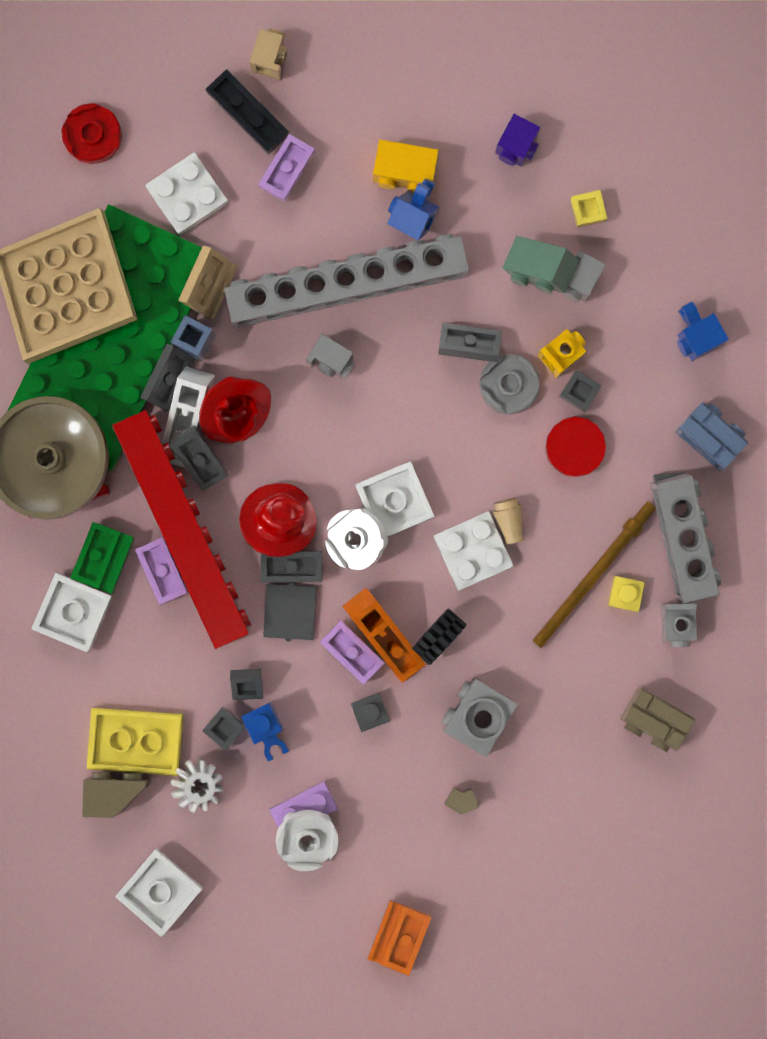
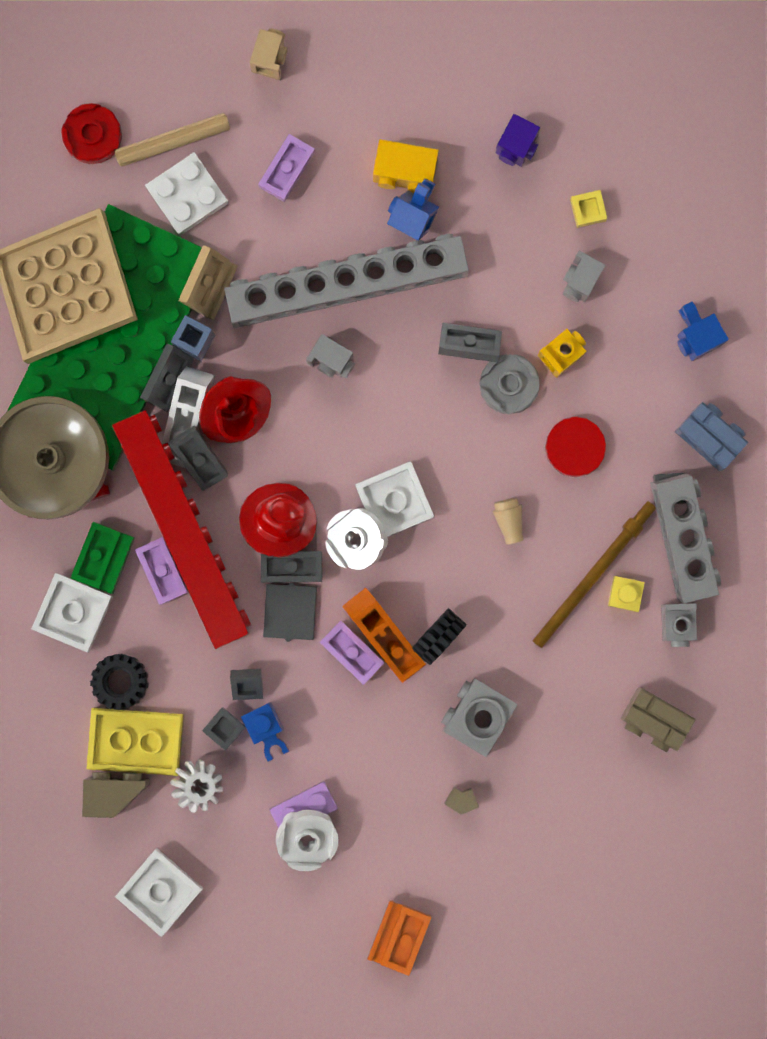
black plate [205,69,290,155] -> none
dark grey plate [351,693,390,732] -> none
white plate [433,511,514,591] -> none
sand green brick [502,235,579,294] -> none
dark grey plate [559,370,602,412] -> none
none -> black tyre [90,654,149,710]
none -> tan axle [115,113,230,166]

